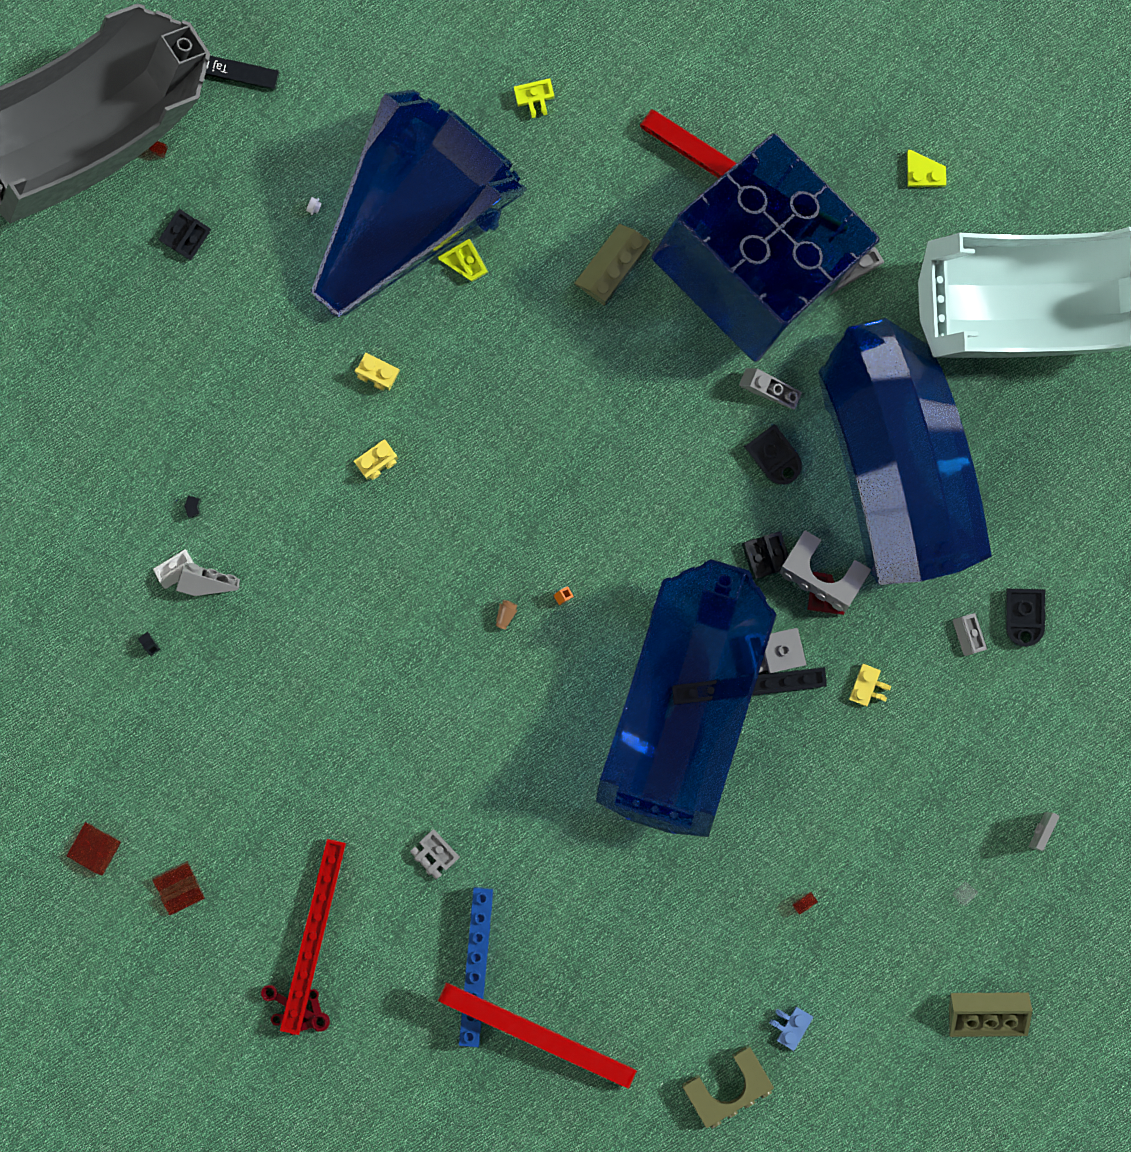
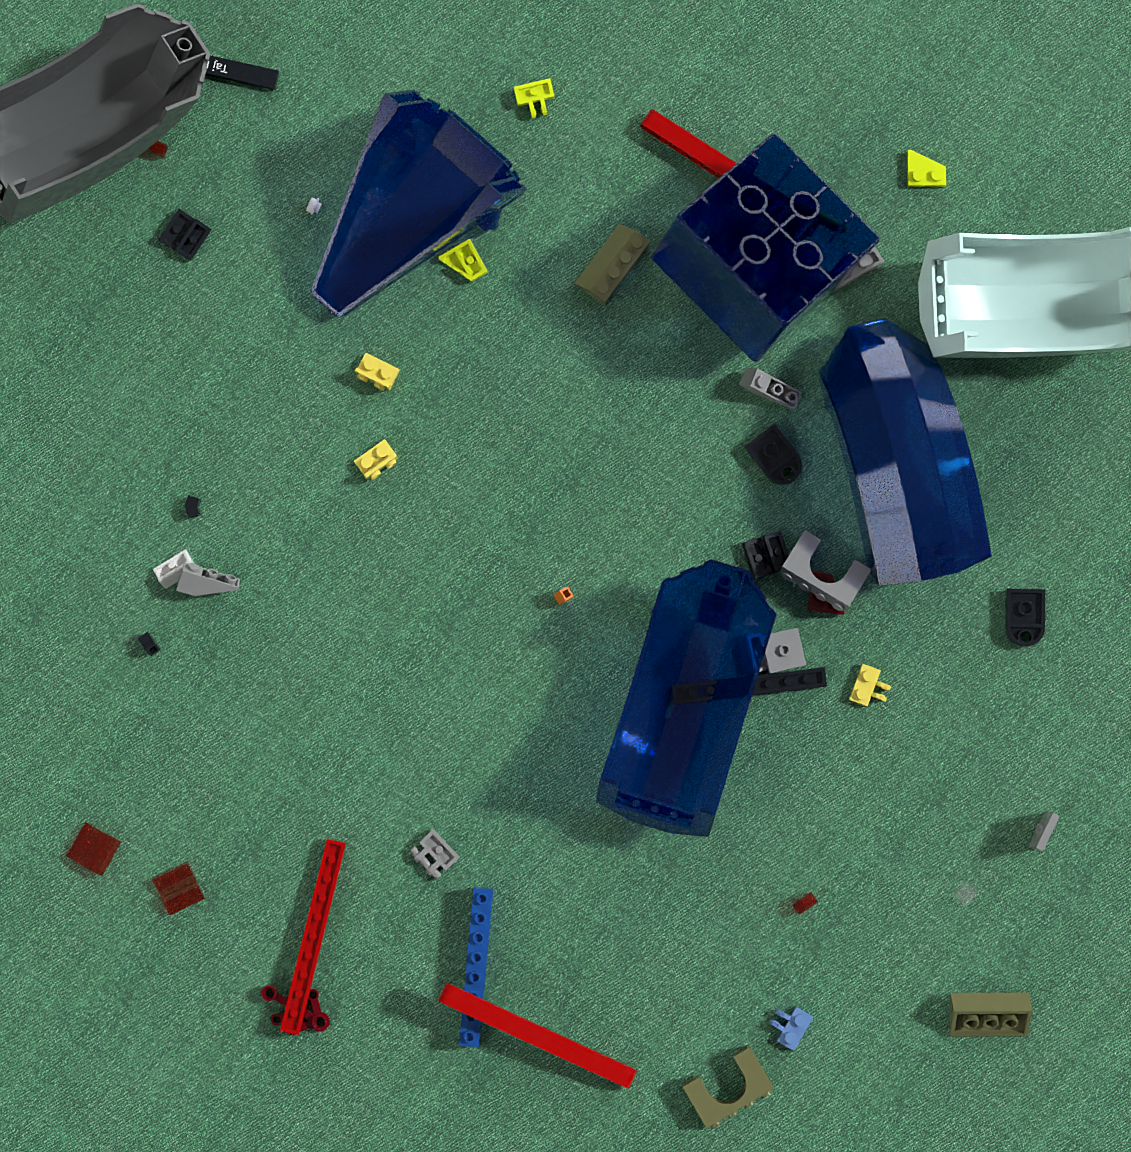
medium nougat cone [495,600,518,630] -> none
light grey slope [953,613,987,656] -> none

